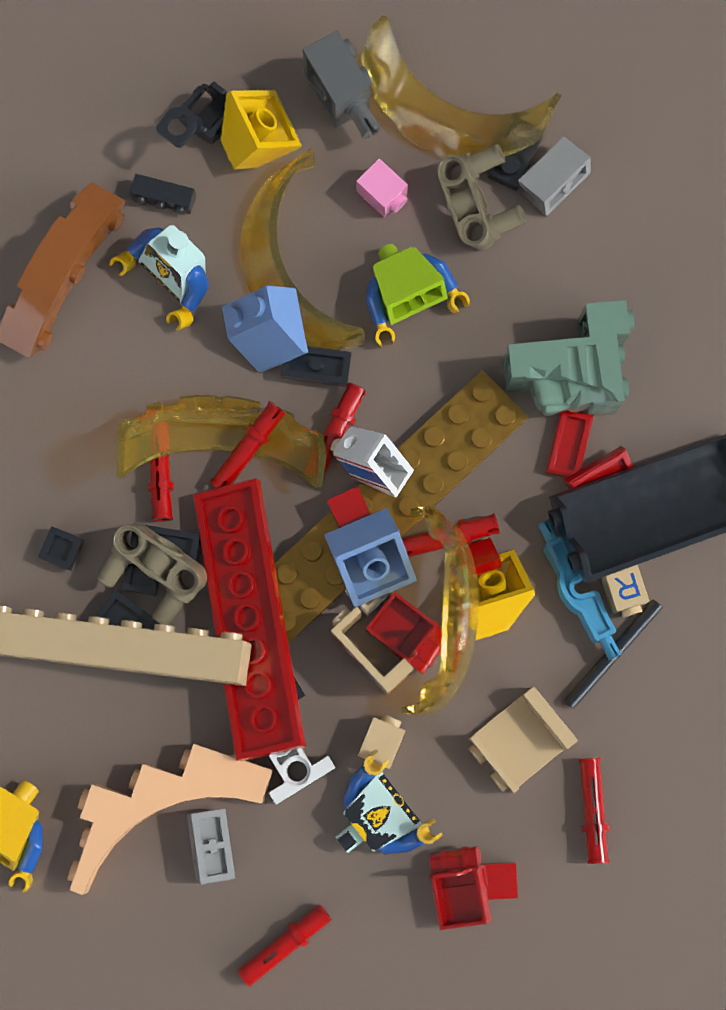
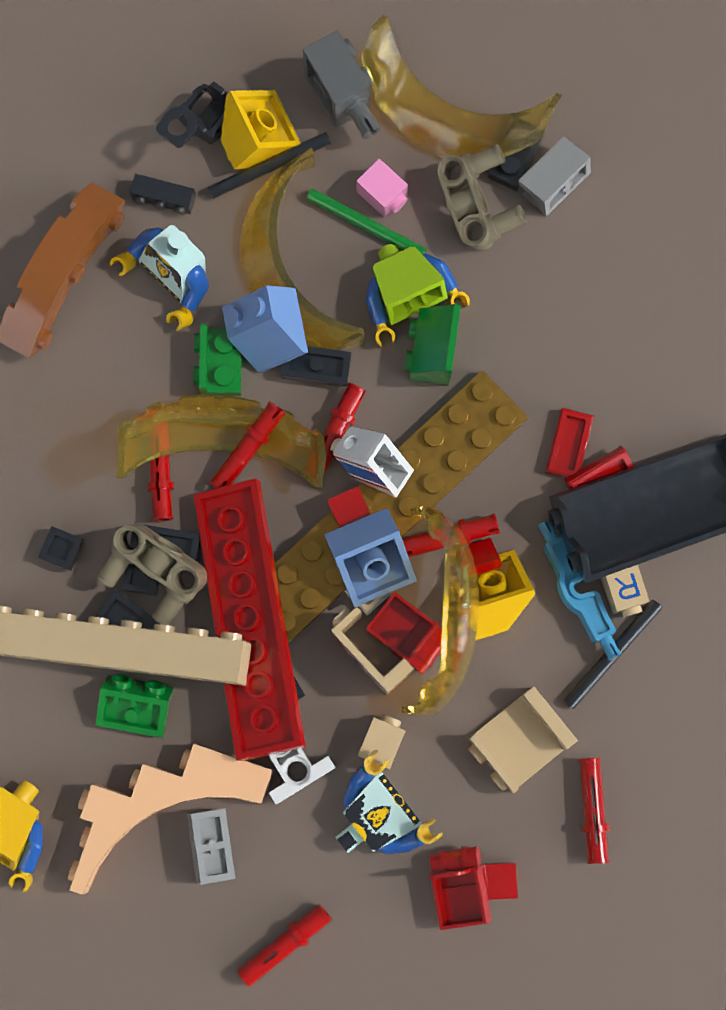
sand green brick [502,300,634,416] -> none
none -> green bracket [95,674,174,738]
none -> green bracket [193,324,242,396]
none -> black bar [208,132,331,199]
none -> green bar [306,188,427,254]
none -> green slope [404,304,461,386]

